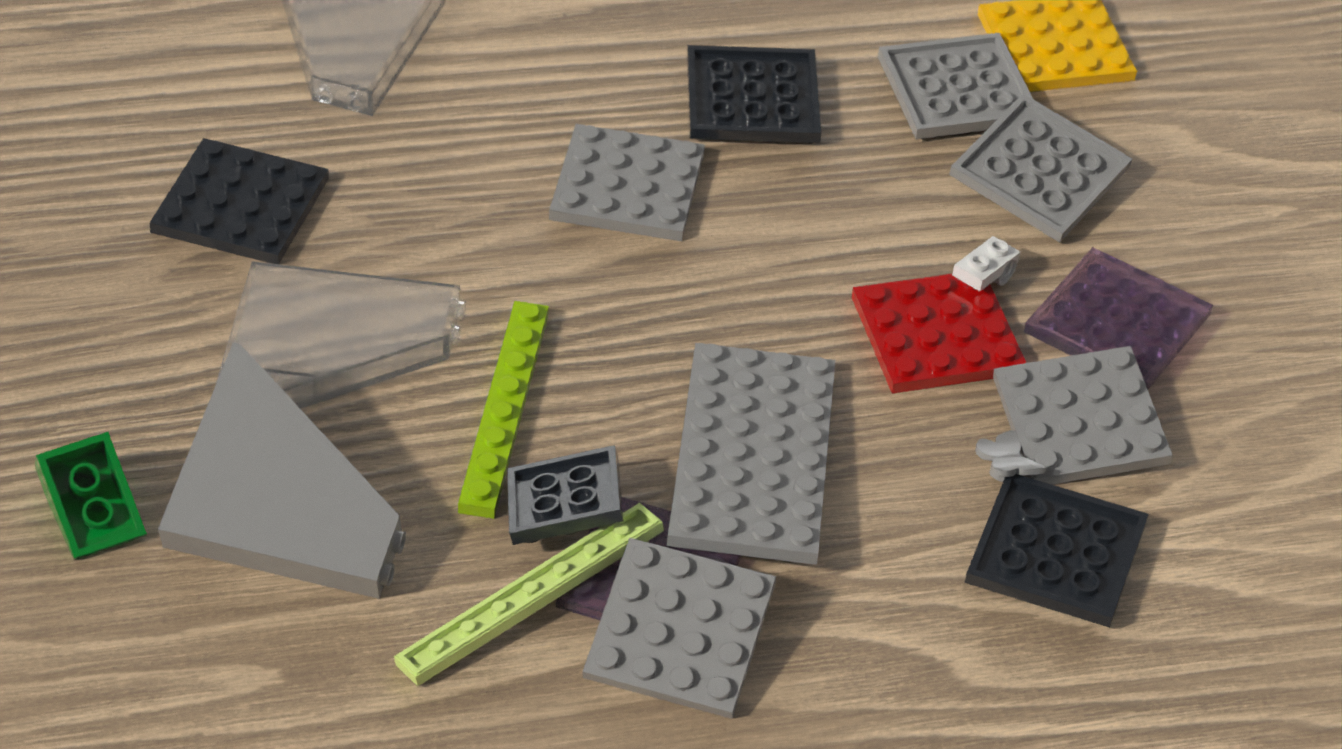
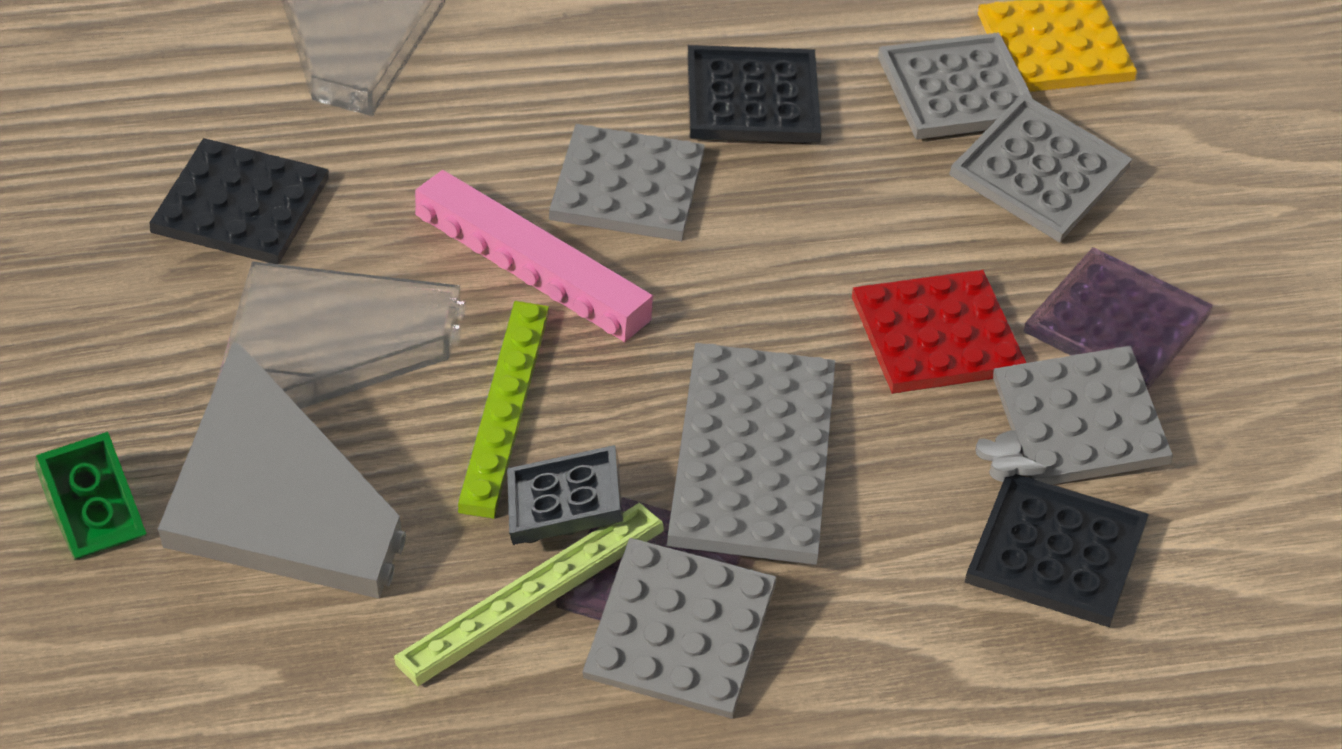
white plate [952,236,1021,291] -> none
none -> bright pink brick [415,170,653,342]

